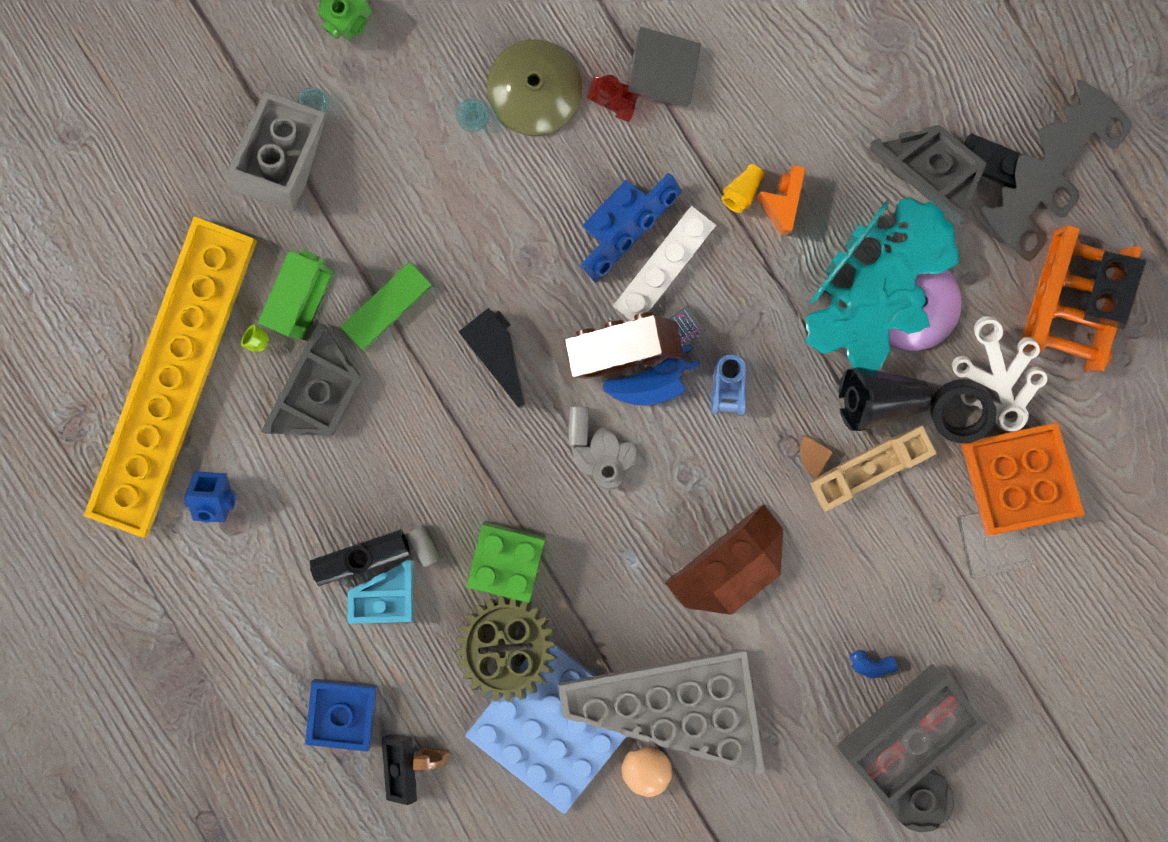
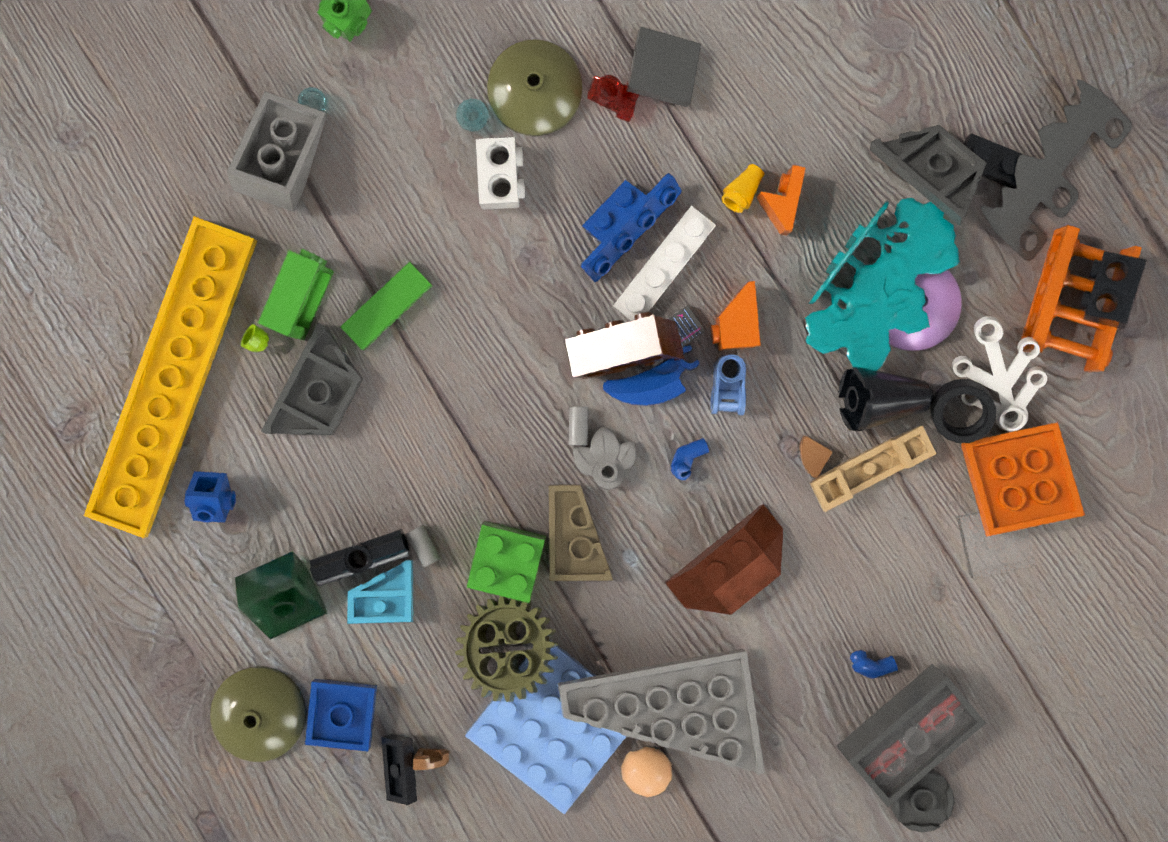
black slope [458,308,525,408] -> none
none -> olive dish [210,666,306,762]
none -> clear green slope [235,551,327,640]
none -> white brick [476,137,525,210]
none -> dark tan wing [549,484,613,581]
none -> blue arm [671,438,709,480]
none -> orange slope [711,281,761,351]

